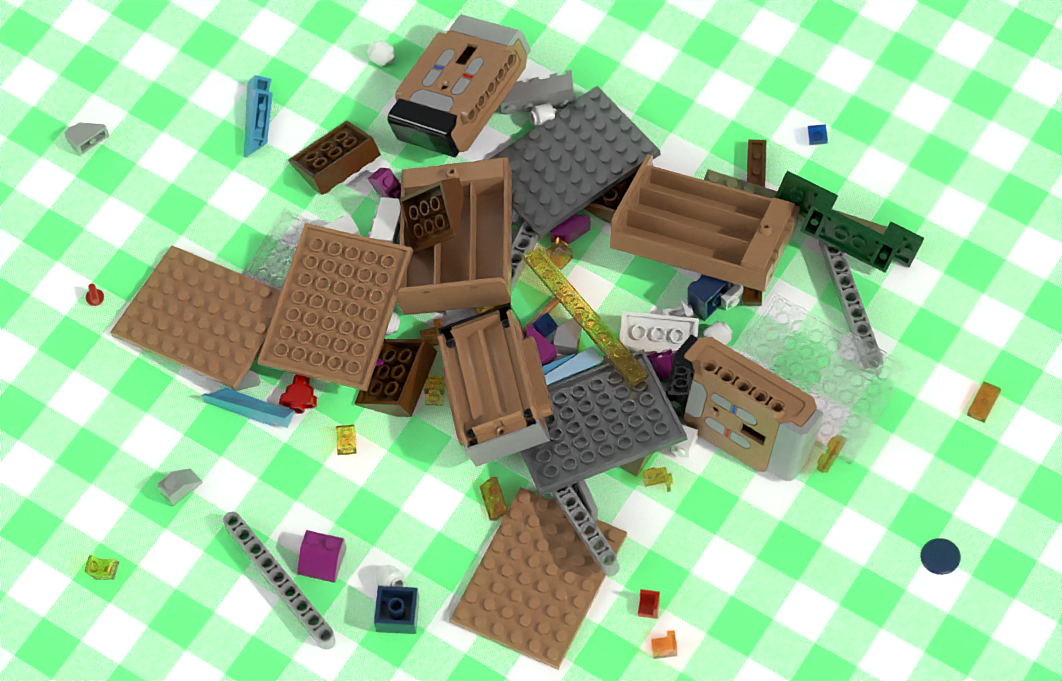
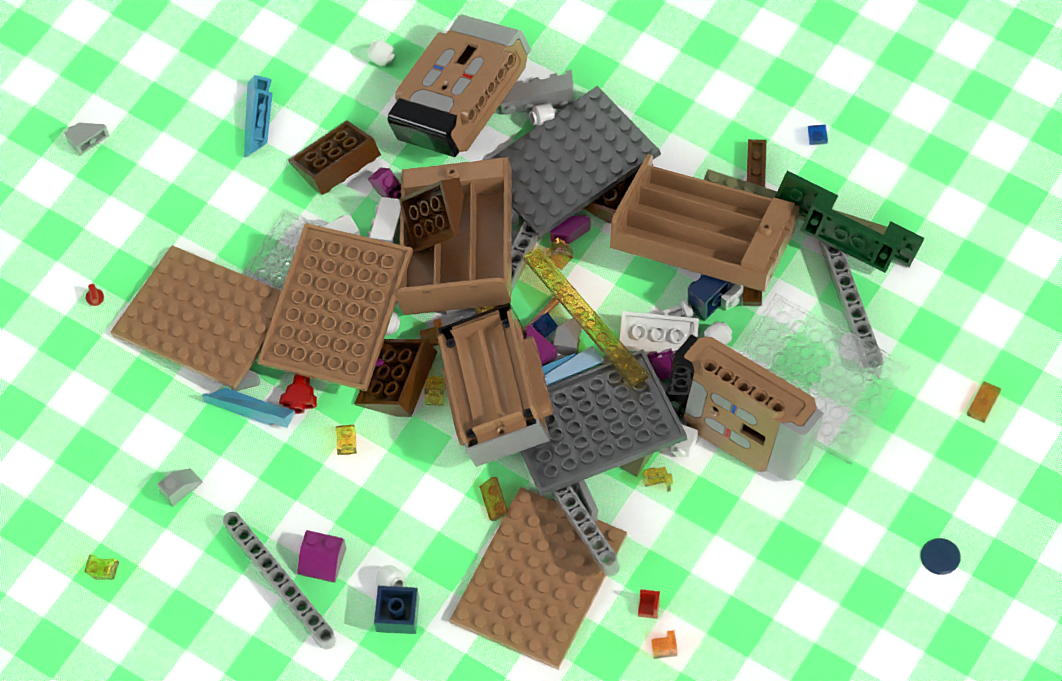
plate [816,435,847,473] -> none

